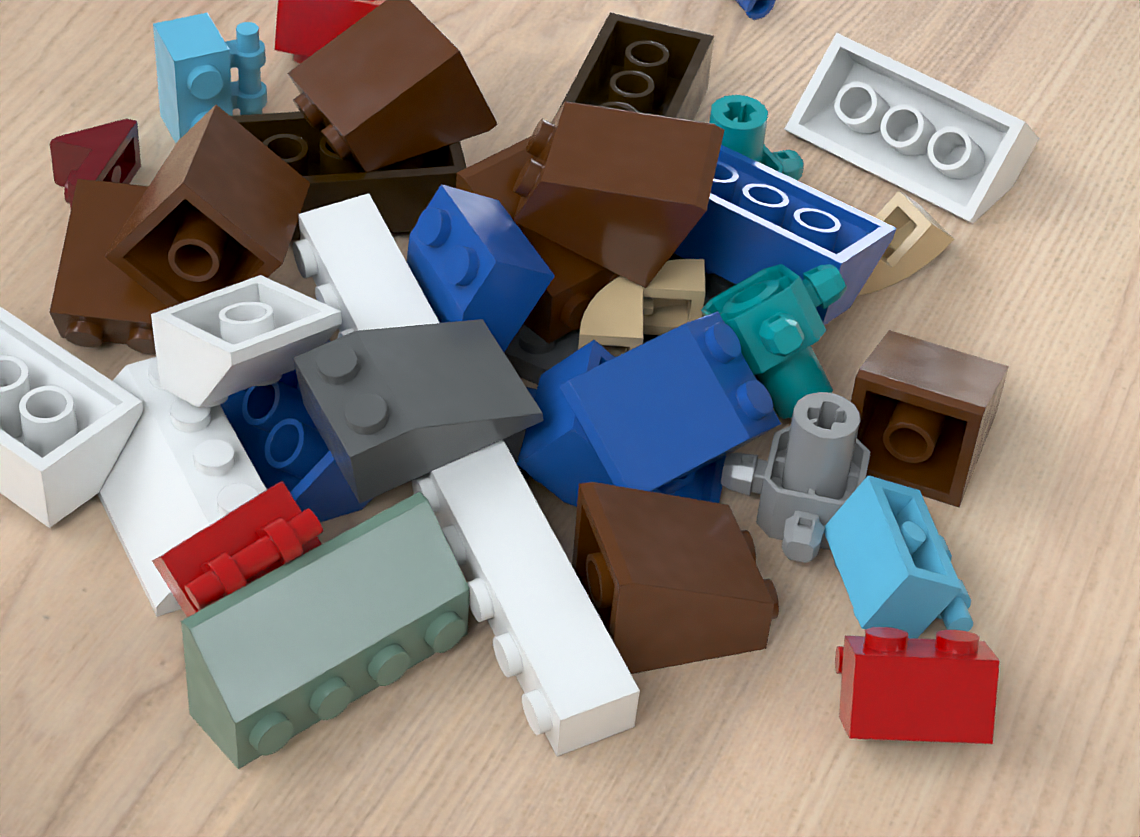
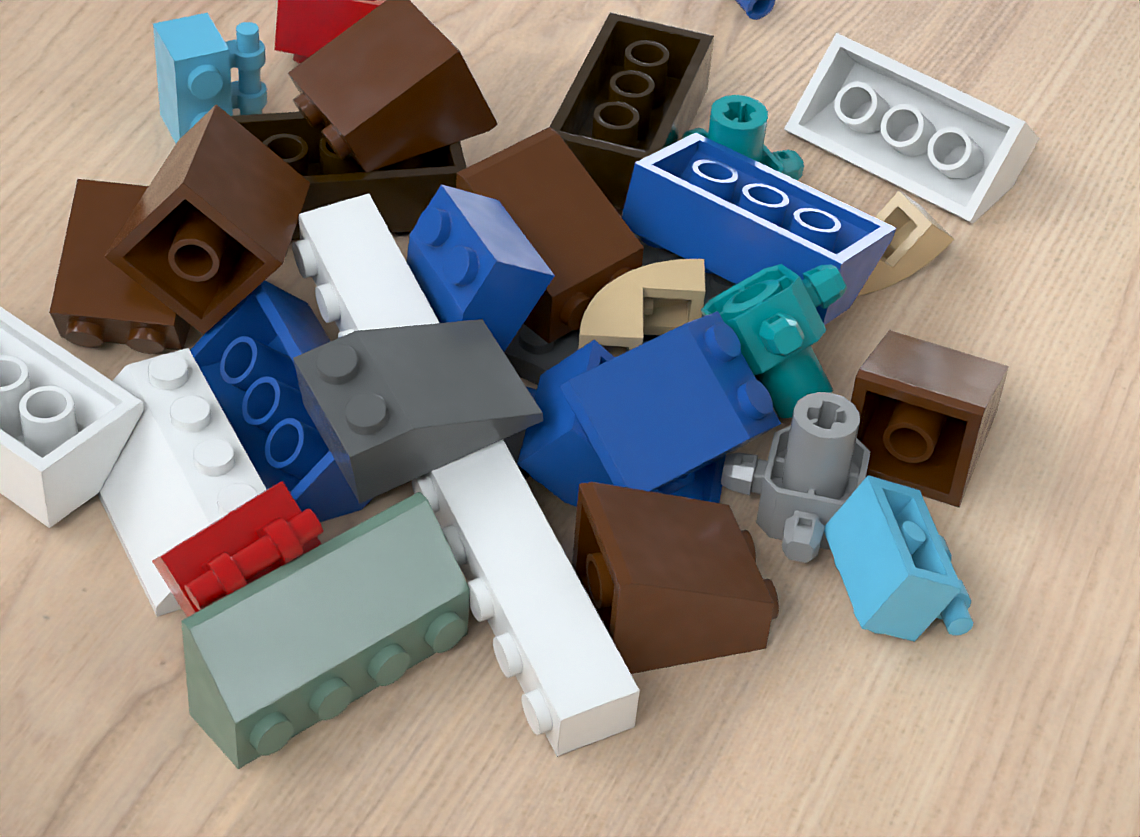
dark red slope [50,118,141,208] -> none
white slope [151,275,342,407] -> none
reddish brown slope [513,101,724,288] -> none
red brick [835,627,1000,744] -> none

